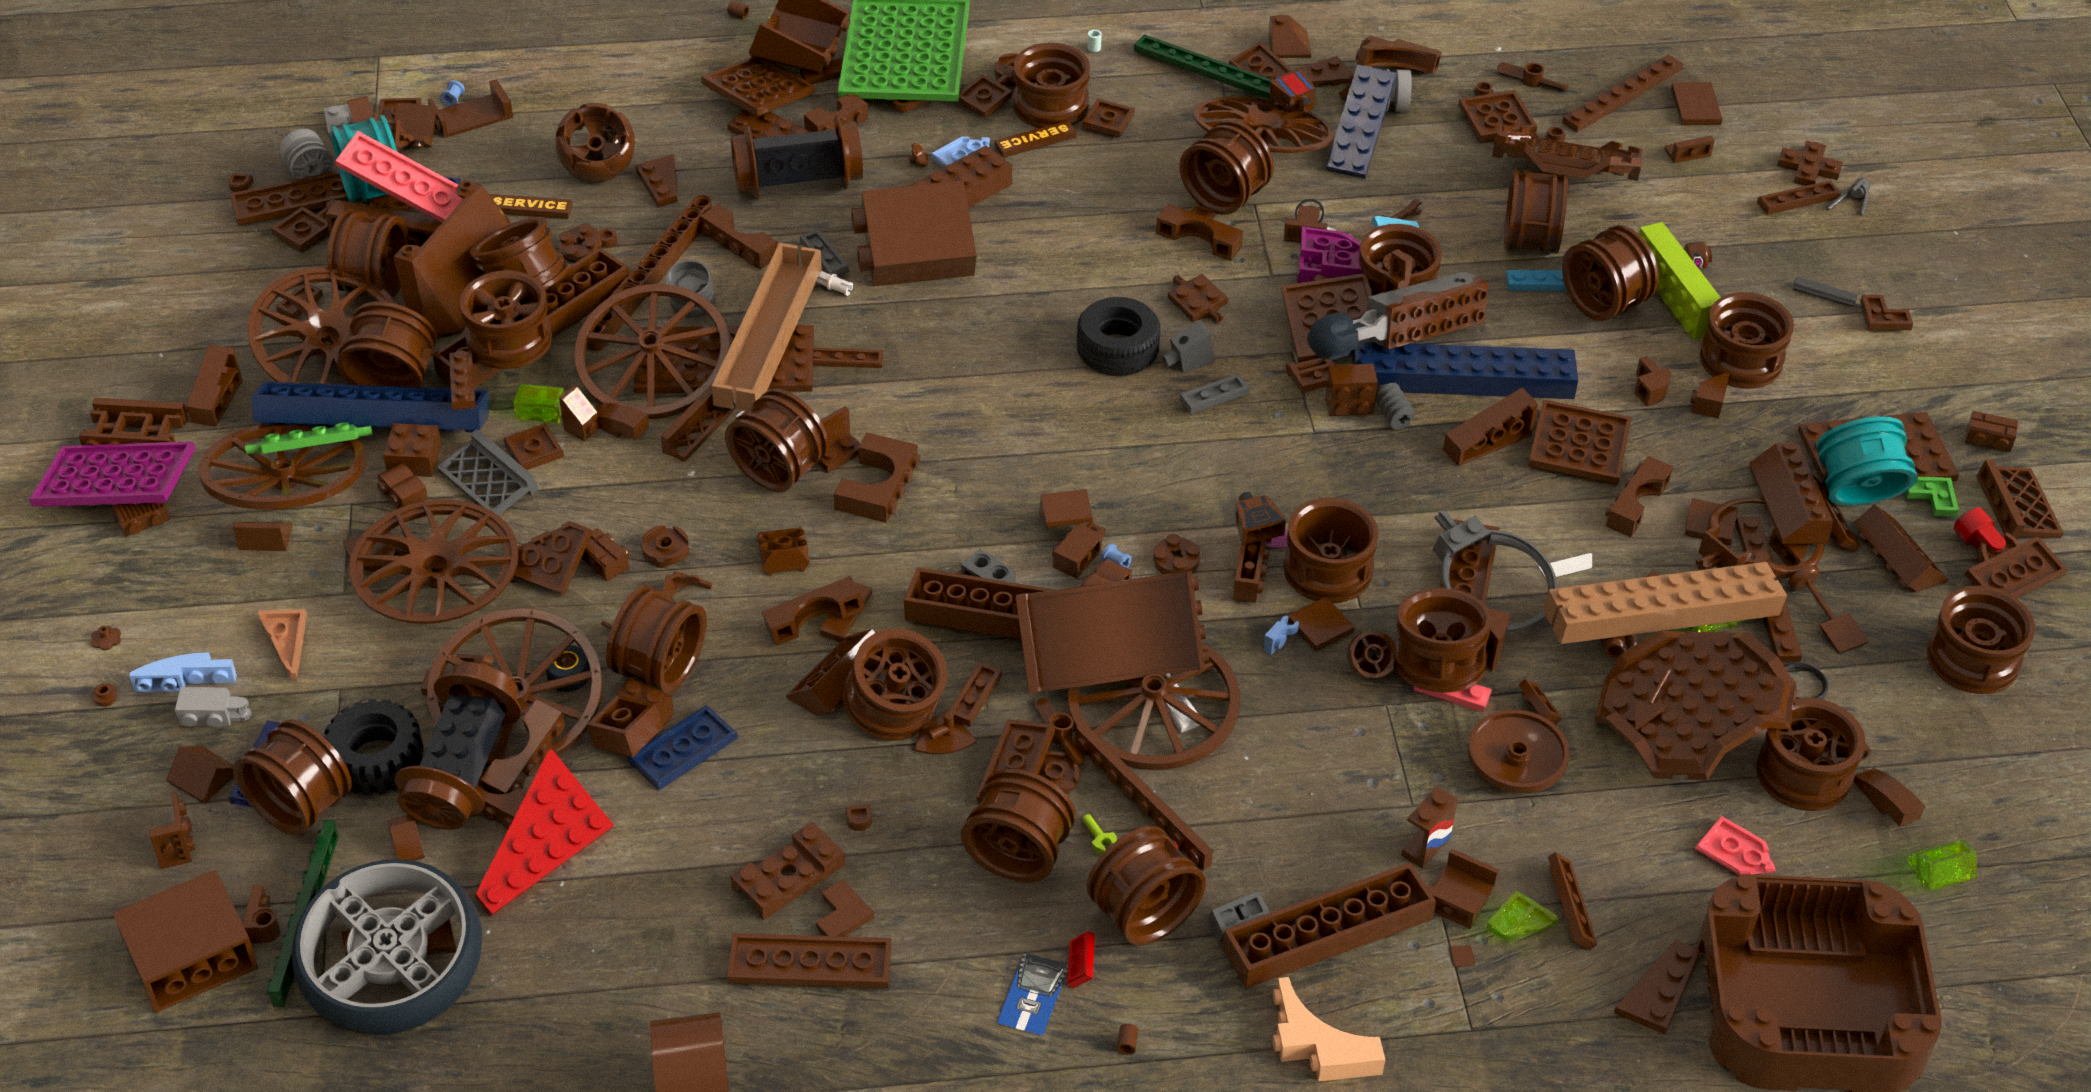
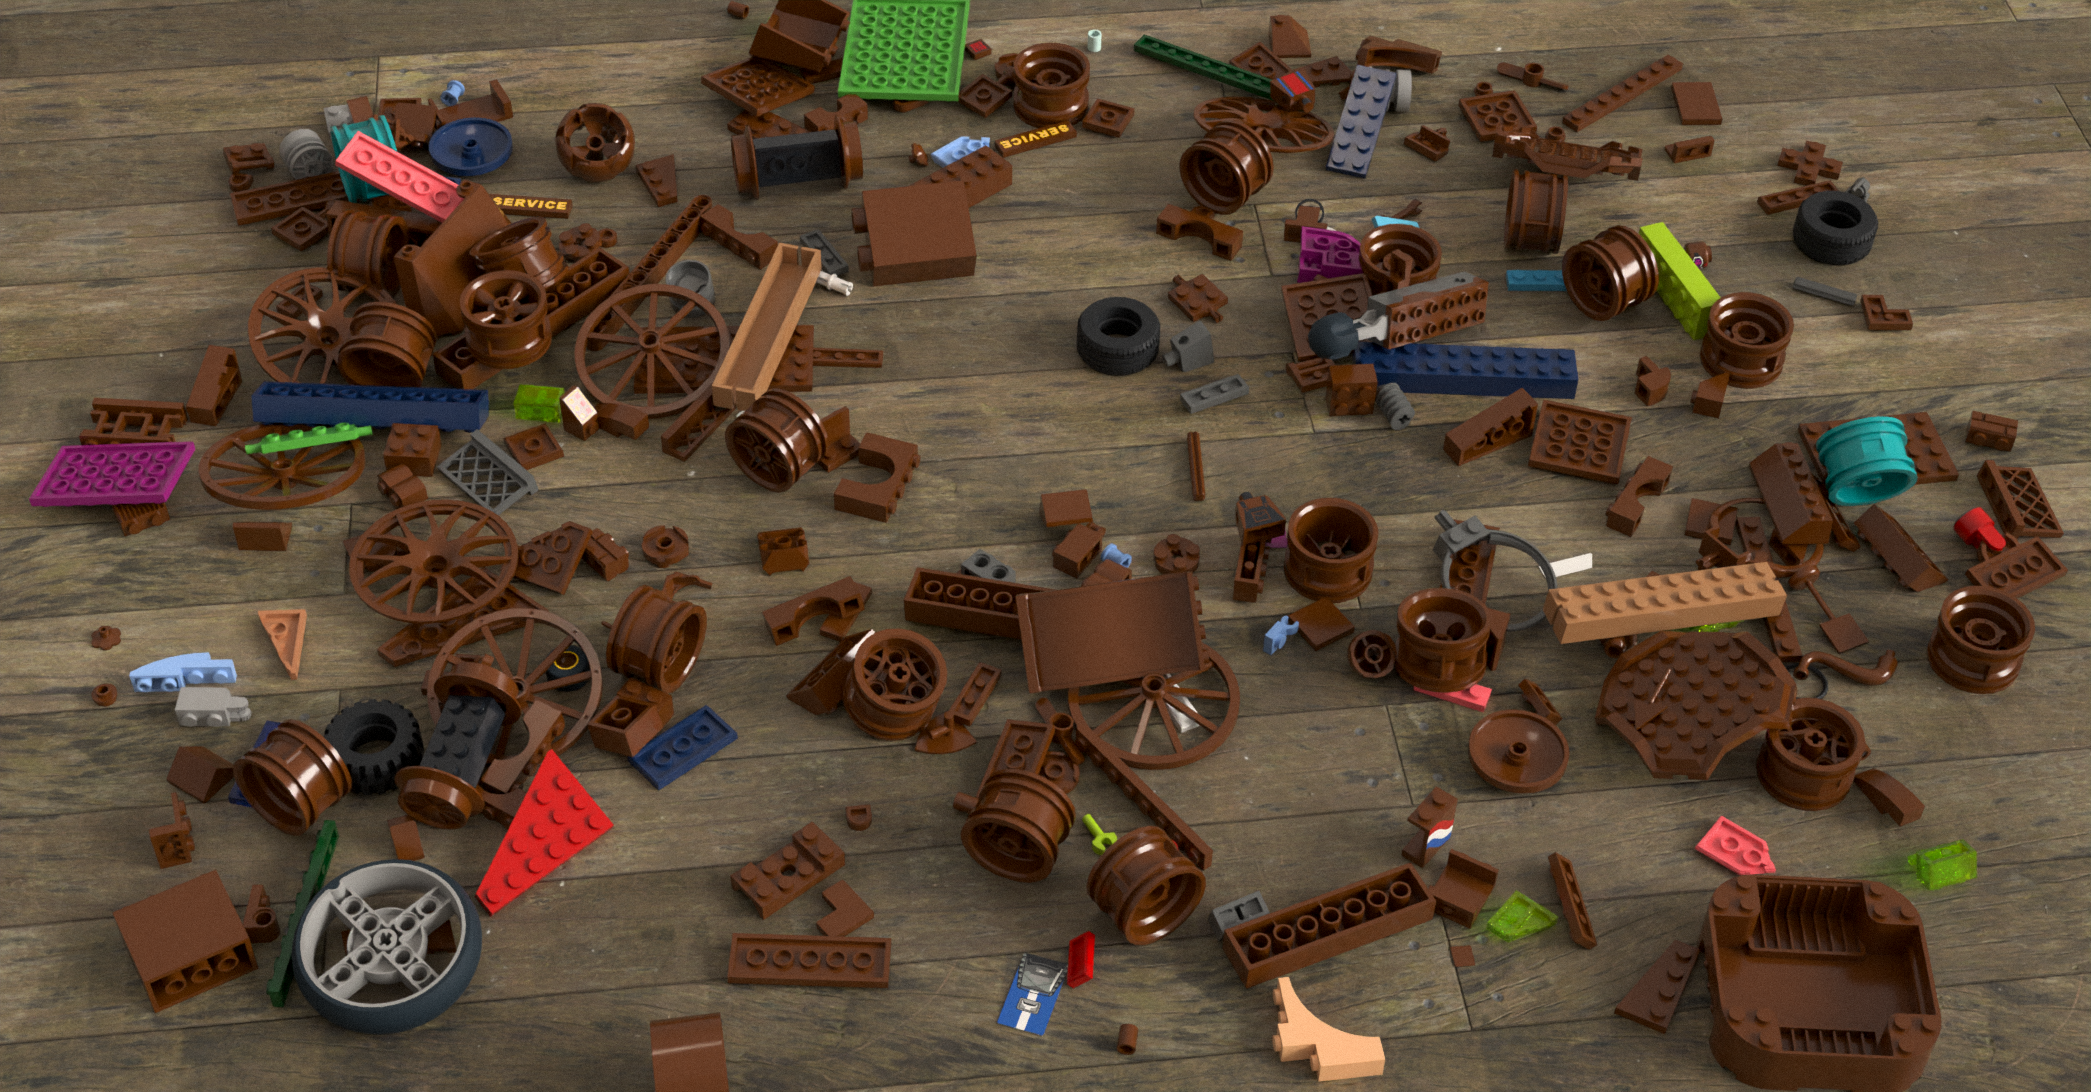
reddish brown plate [449,351,476,410] -> none
bright green plate [1906,477,1959,517] -> none
none -> reddish brown plate [223,143,274,173]
none -> reddish brown wing [377,567,550,667]
none -> dark blue dish [429,117,513,176]
none -> reddish brown hinge [953,792,979,814]
none -> reddish brown tile [965,39,992,60]
none -> reddish brown axle [1187,431,1206,502]
none -> reddish brown slope [1403,125,1450,162]
none -> black tyre [1793,191,1878,265]
none -> reddish brown animal [1793,650,1898,686]

